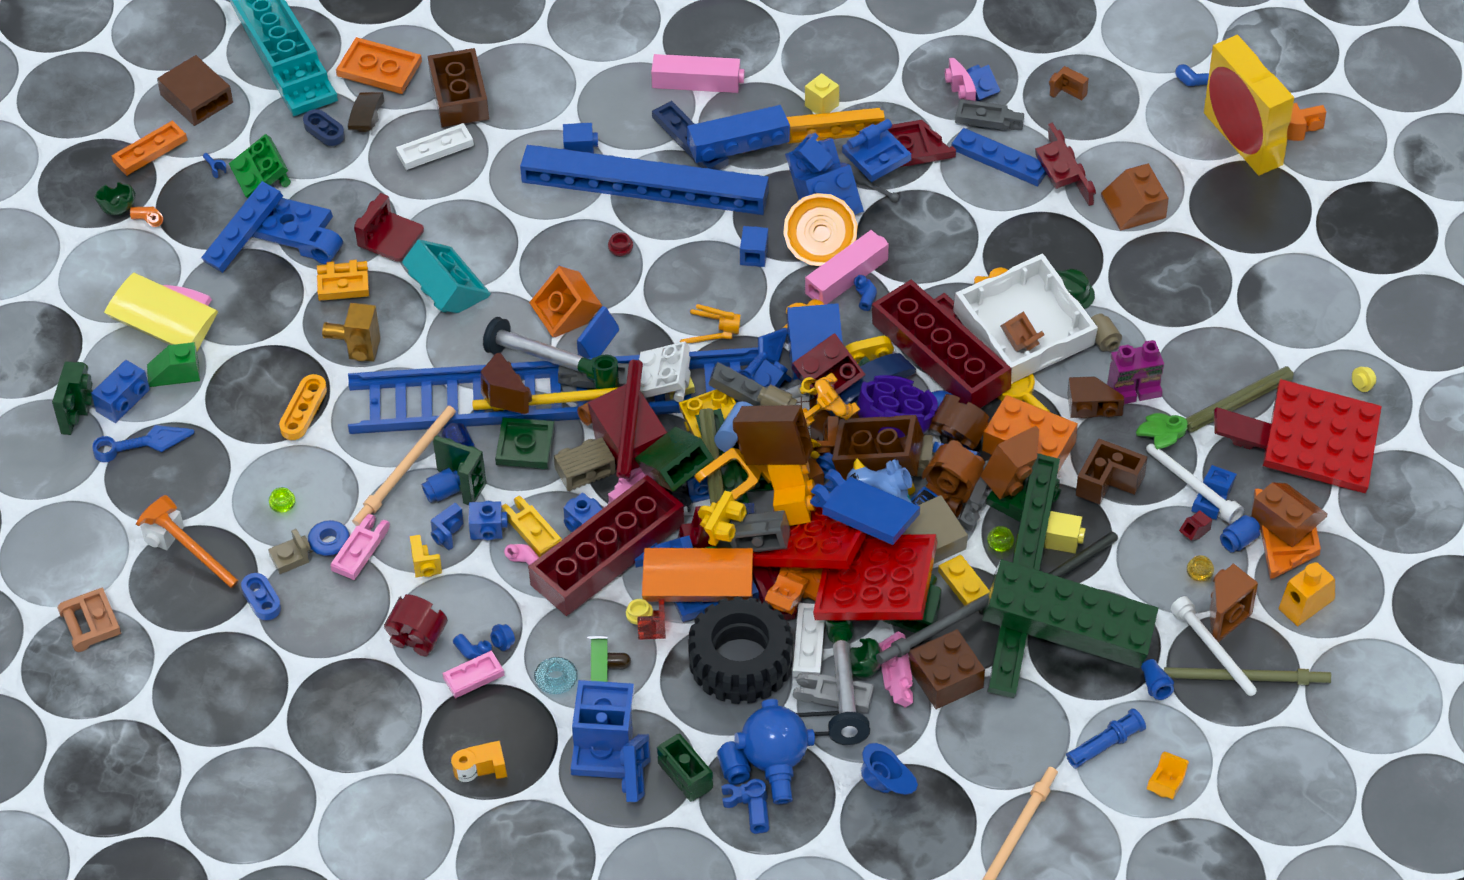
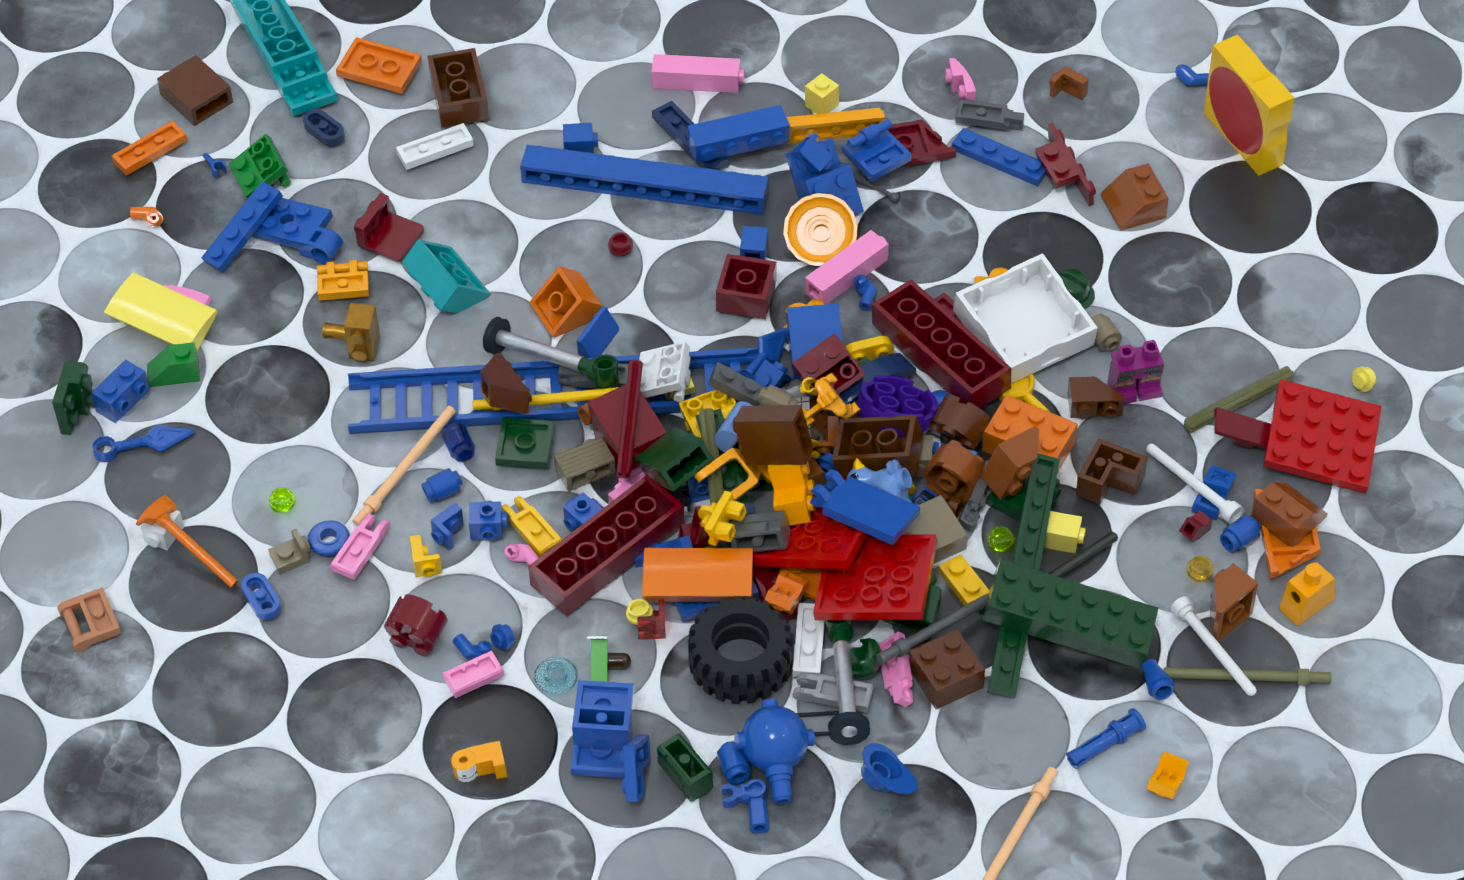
dark green hair [94,182,136,215] -> none
light orange plate [279,374,327,440] -> none
dark brown slope [348,92,384,132] -> none
dark green bracket [433,436,487,505] -> none
light orange plant [680,304,741,343] -> none
blue bracket [966,65,1000,101] -> none
dark orange bracket [1000,311,1045,352] -> none
bright green plate [1136,413,1188,449] -> none
orange brick [1287,103,1327,141] -> none
none -> dark red brick [716,254,777,319]

